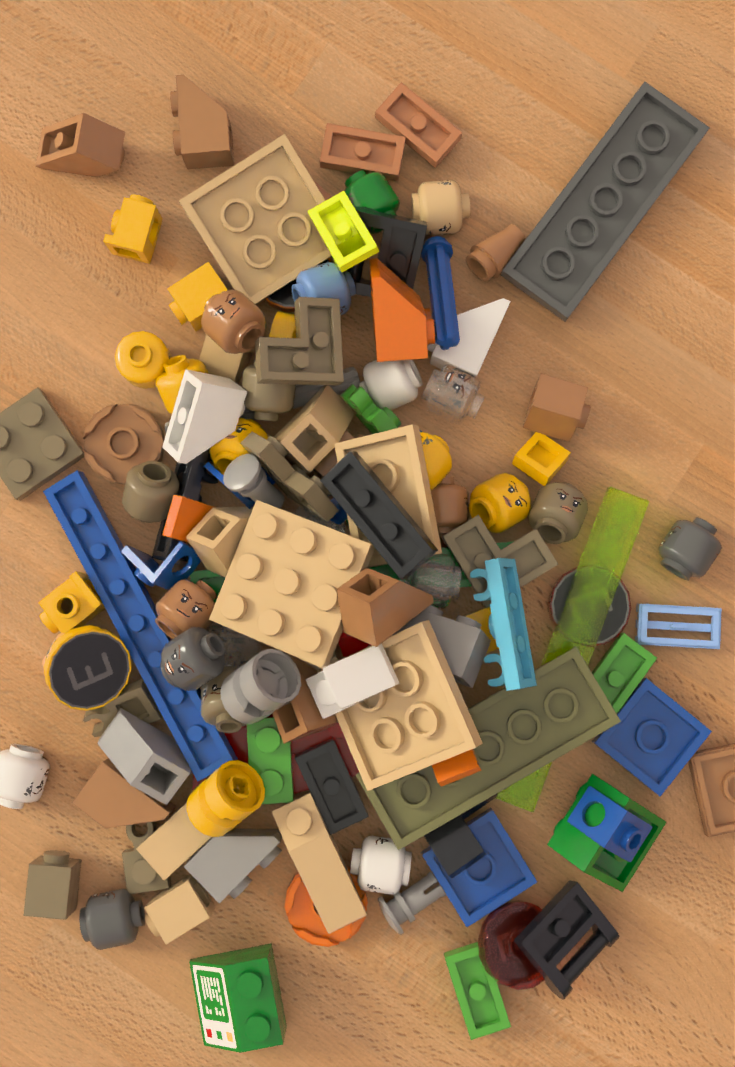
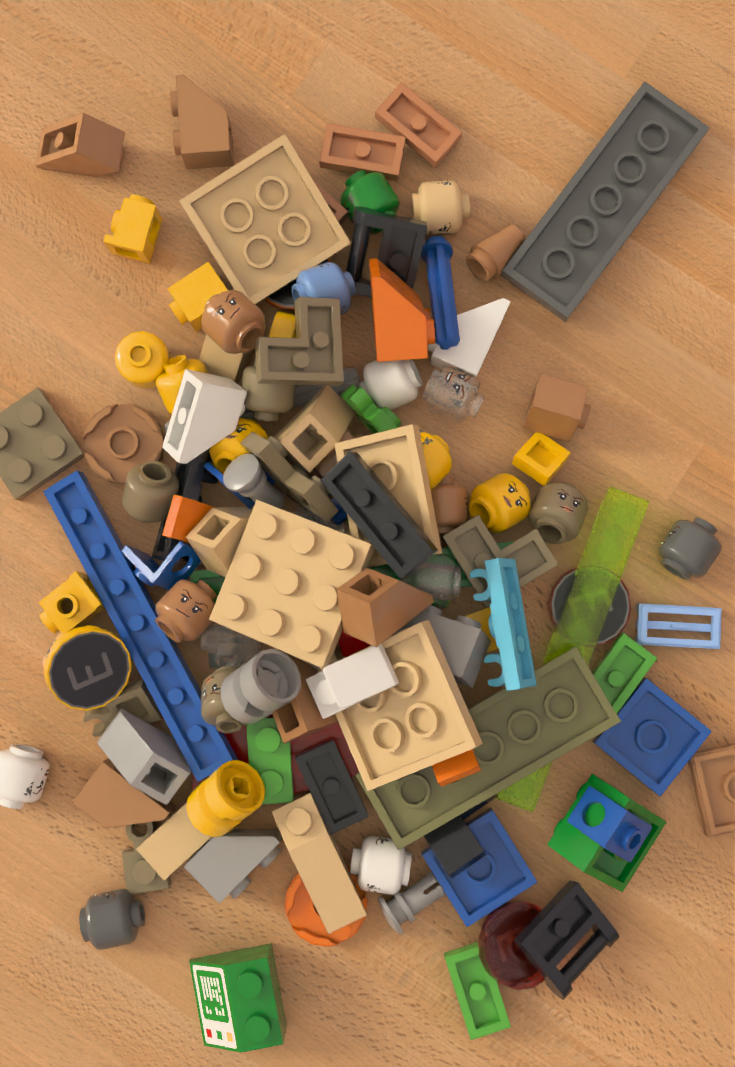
dark tan brick [23,850,82,920] -> none
tan brick [144,874,215,945] -> none
dark grey head [160,627,225,691] -> none
neon yellow slope [307,191,380,272] -> none

